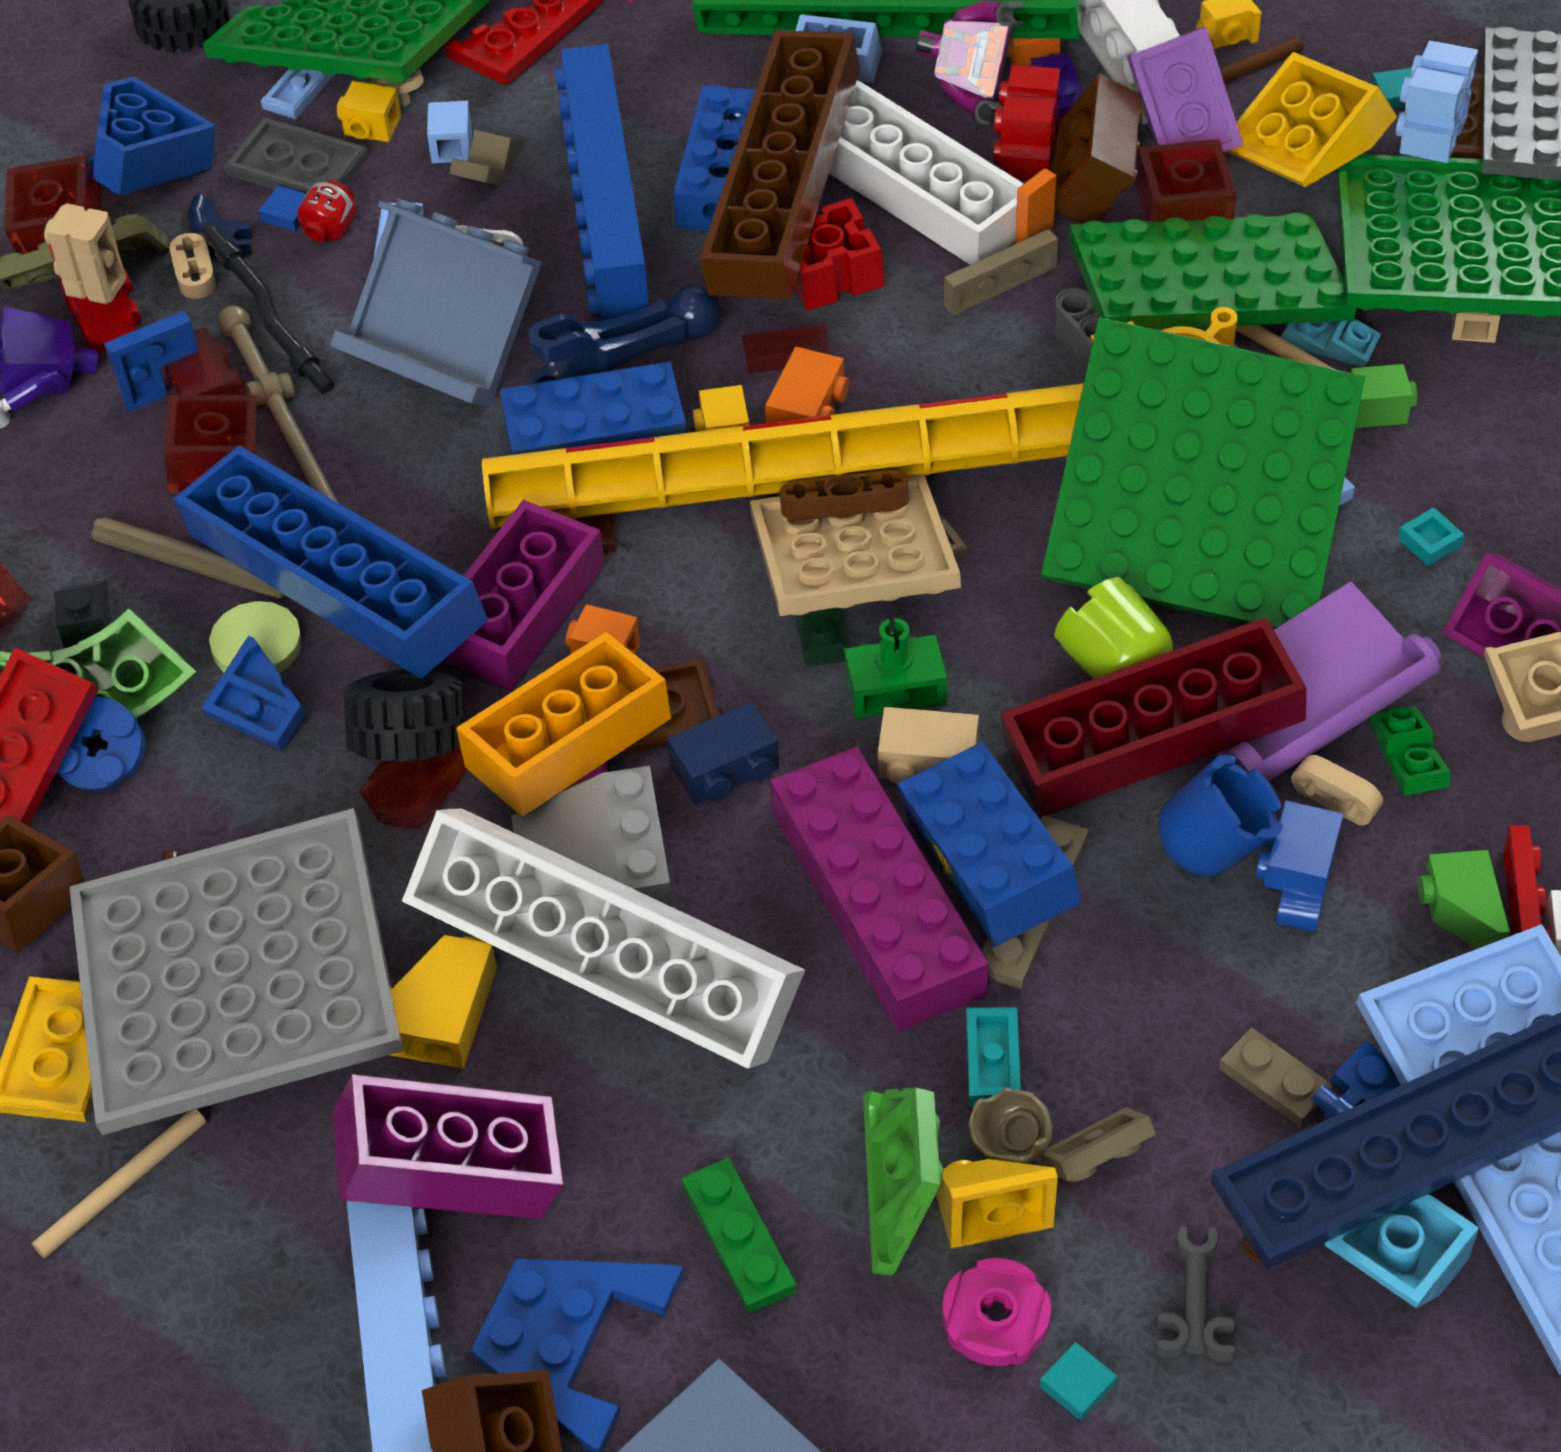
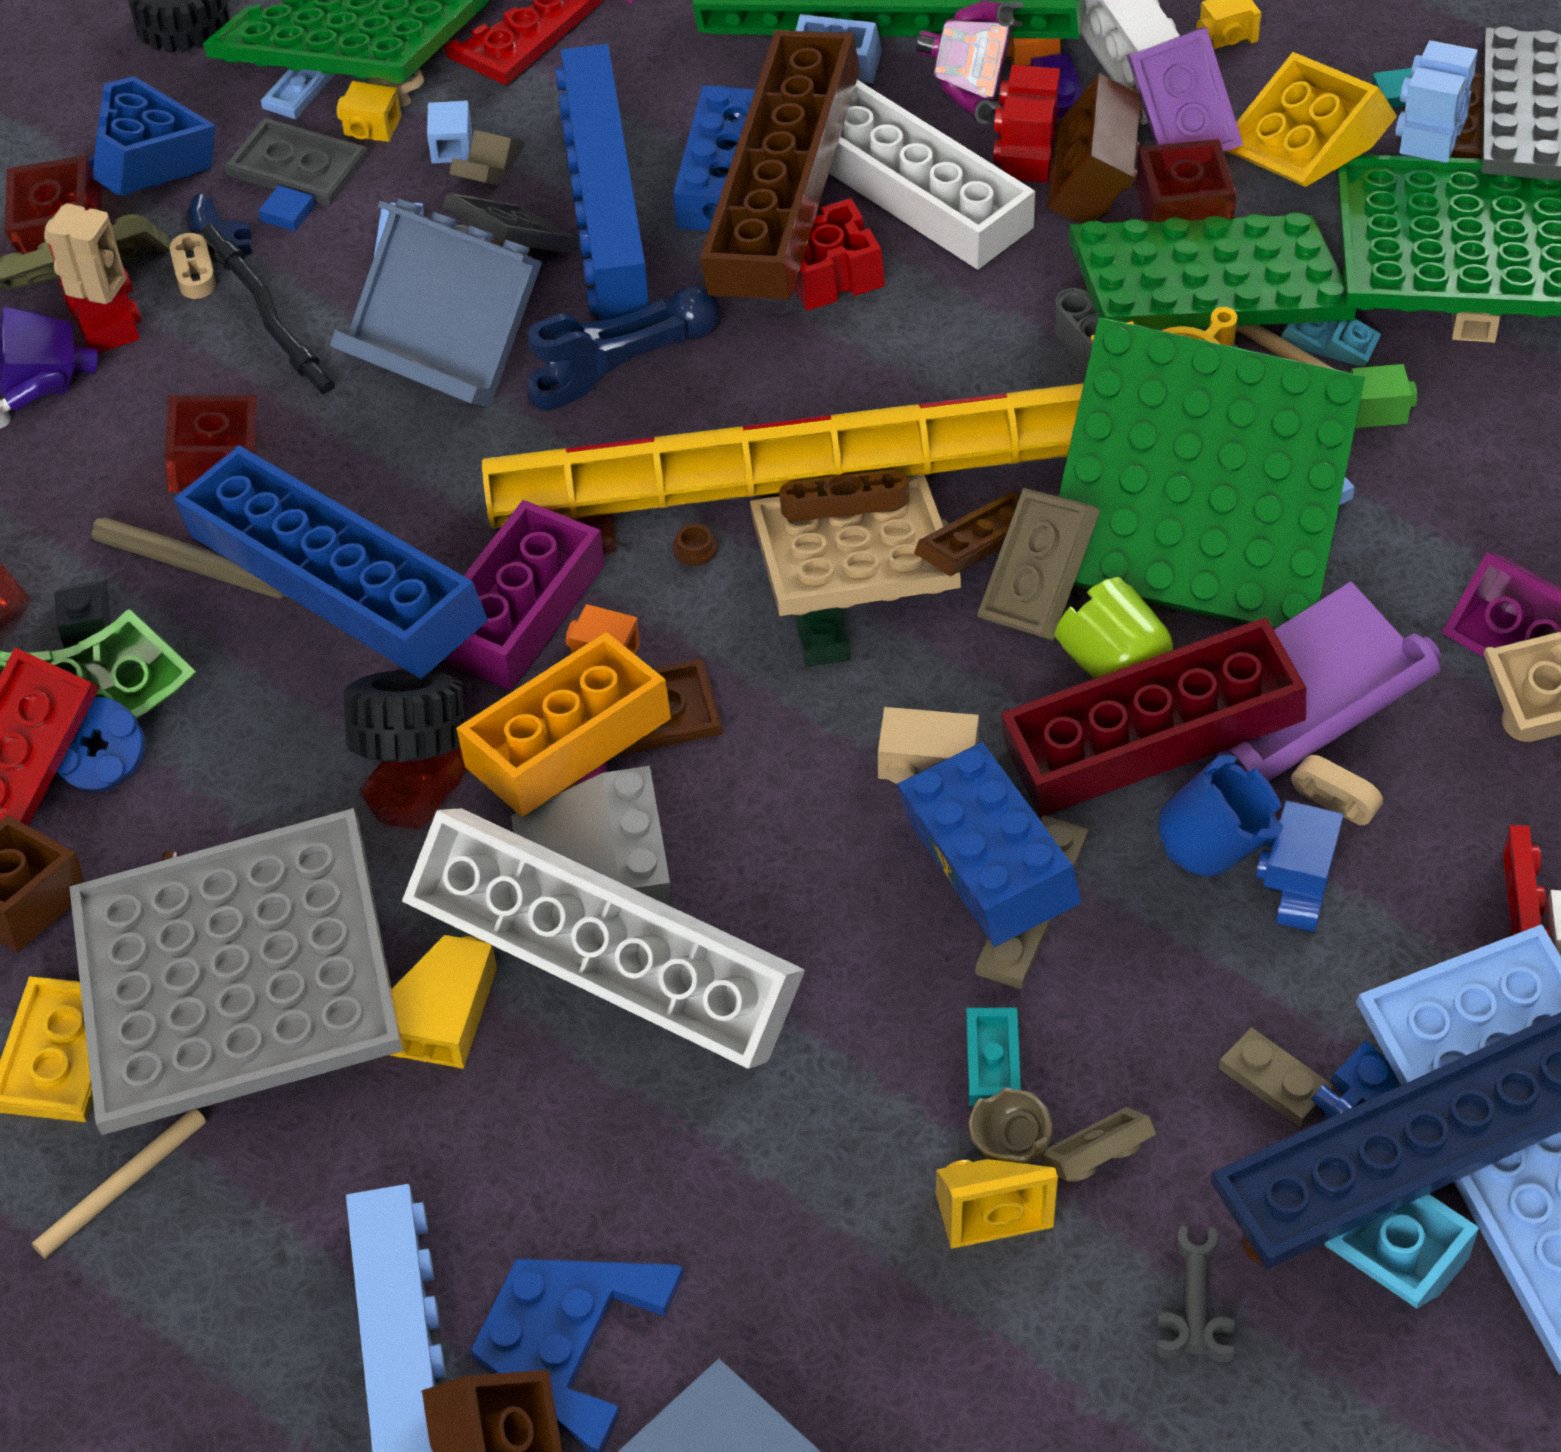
blue plate [104,311,199,412] -> none
clear red brick [164,327,244,426] -> none
blue wing [201,635,306,751] -> none
yellowish green tile [209,601,302,673] -> none
dark tan bar [217,305,338,503] -> none
red head [297,180,358,242] -> none
magenta brick [333,1074,563,1219] -> none
blue brick [500,361,687,455] -> none
dark blue brick [667,702,779,805] -> none
green plate [681,1158,797,1314] -> none
yellow brick [692,385,749,432] -> none
clear red tile [742,325,831,374] -> none
orange brick [765,346,849,423] -> none
magenta brick [770,747,989,1032] -> none
green brick [844,618,947,719] -> none
bright green wing [863,1087,943,1275] -> none
dark pink plate [942,1258,1051,1366] -> none
dark tan plate [944,229,1058,315] -> none
orange tile [1015,168,1056,244] -> none
teal tile [1039,1342,1118,1421] -> none
reddish brown bar [1220,36,1303,84] -> none
green slope [1370,706,1451,796] -> none
teal plate [1398,507,1465,566] -> none
bright green slope [1417,850,1510,949] -> none
none -> dark grey tile [442,193,579,253]
none -> reddish brown plate [673,524,717,566]
none -> reddish brown tile [914,491,1020,577]
none -> dark tan tile [976,488,1100,641]

